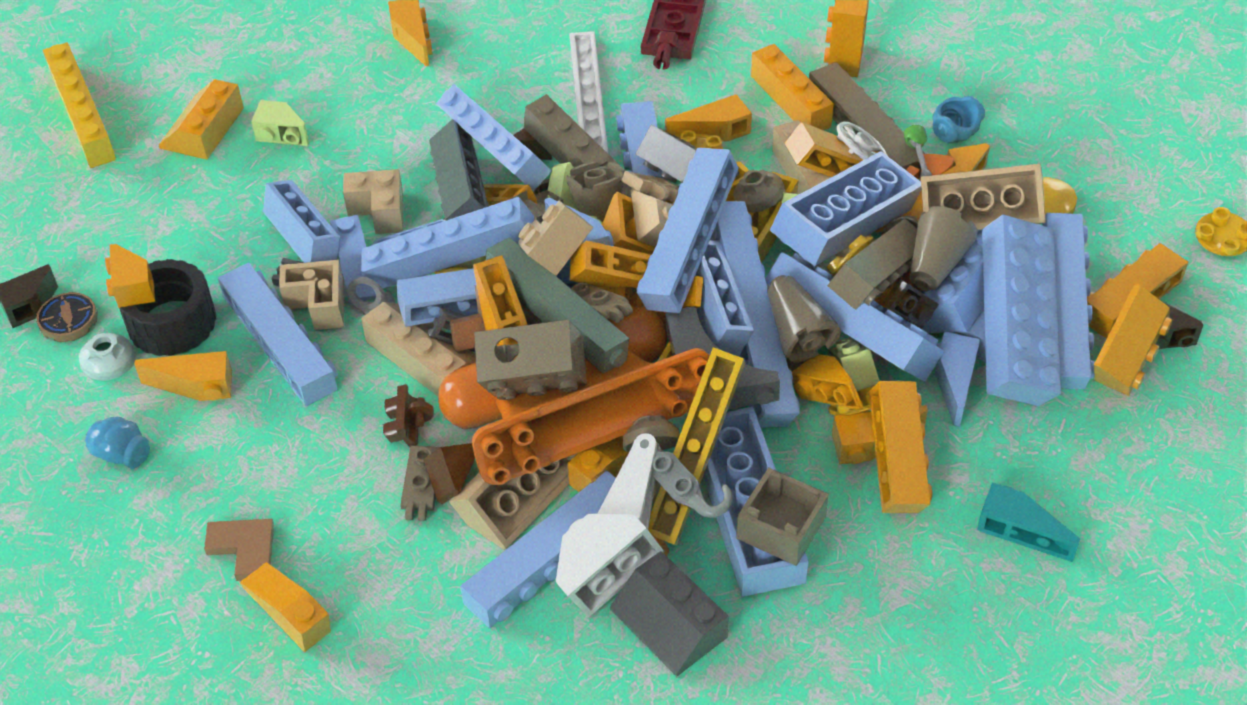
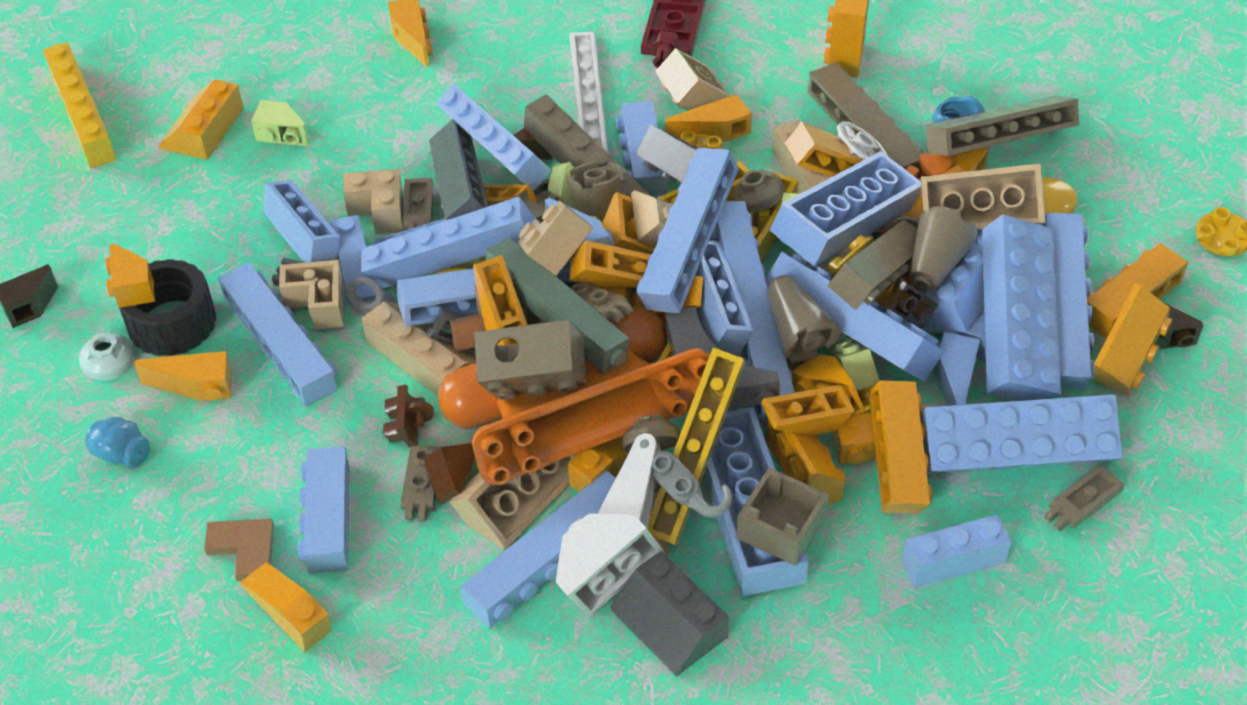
tile [36,292,98,342] -> none
tan hinge [621,171,679,202] -> none
light orange brick [751,44,834,130] -> none
bright green hinge [904,125,932,177] -> none
teal slope [977,482,1080,562] -> none
none -> light blue brick [298,446,350,573]
none -> dark tan hinge [403,178,433,230]
none -> tan slope [655,48,730,110]
none -> light orange slope [761,384,854,436]
none -> light orange slope [766,418,846,505]
none -> light blue brick [901,514,1012,588]
none -> light blue brick [919,394,1123,475]
none -> dark tan brick [926,96,1079,156]
none -> dark tan hinge [1044,464,1125,531]

